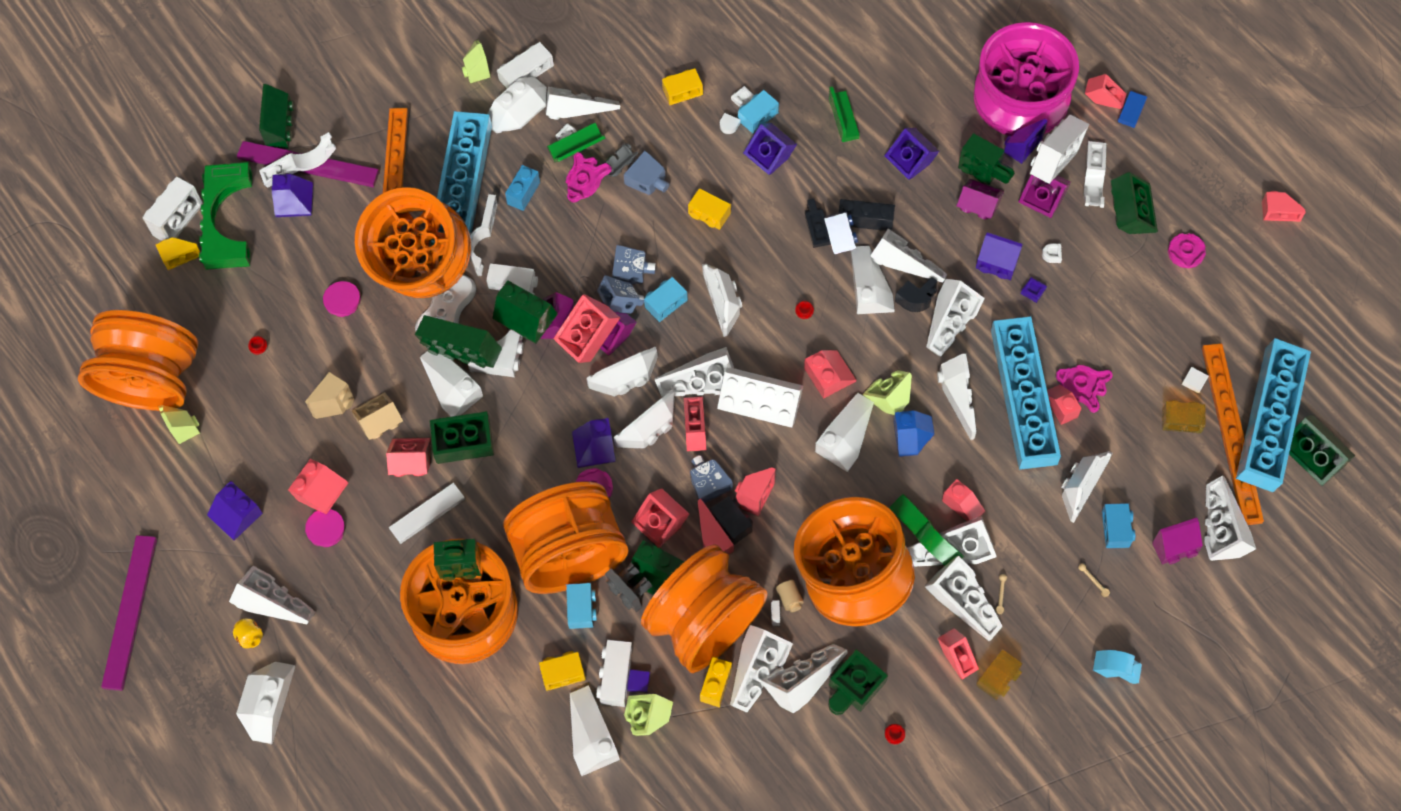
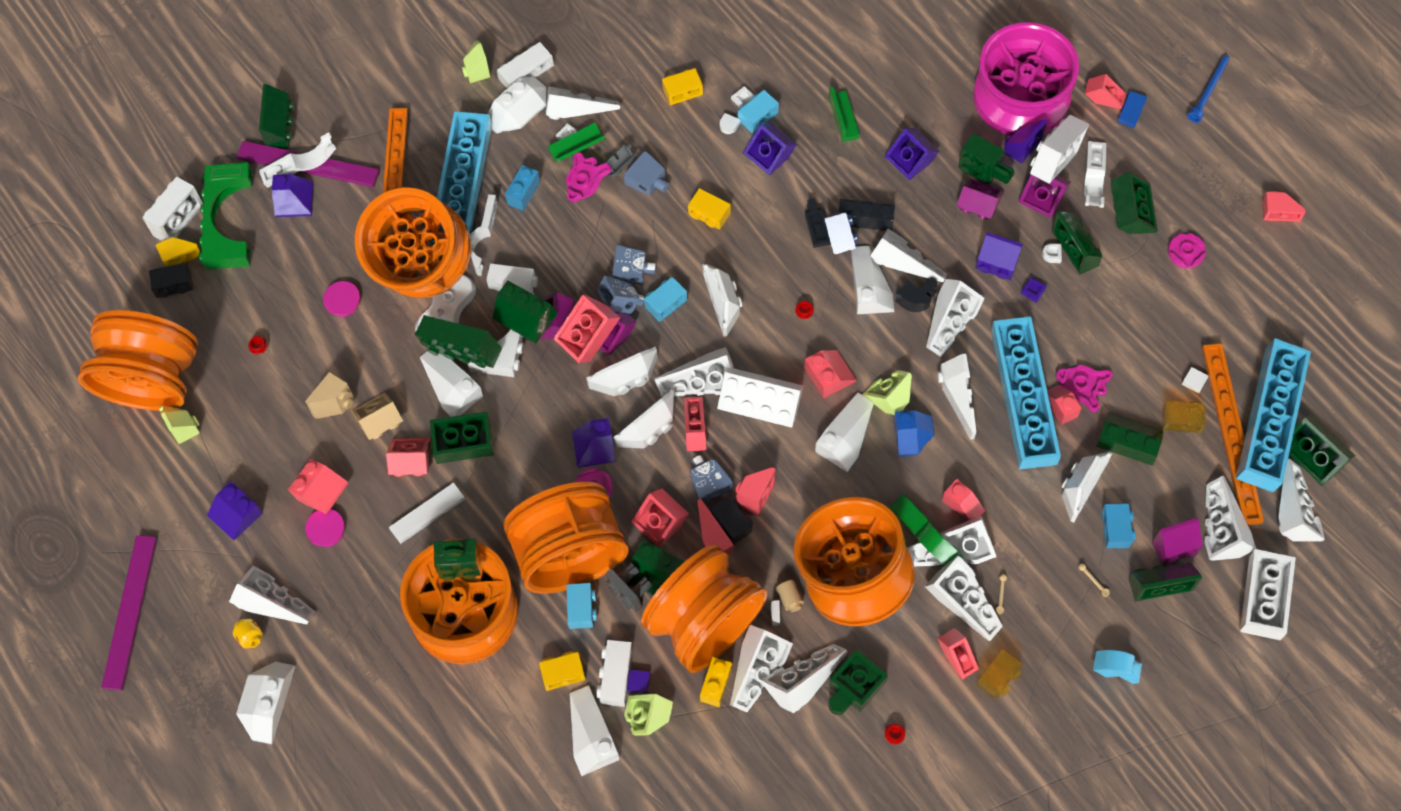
none -> black brick [149,262,193,298]
none -> dark green slope [1052,212,1102,275]
none -> dark green slope [1096,412,1164,466]
none -> dark green slope [1129,561,1202,602]
none -> blue piece [1187,55,1229,123]
none -> white brick [1240,549,1296,640]
none -> white wedge [1278,459,1325,541]

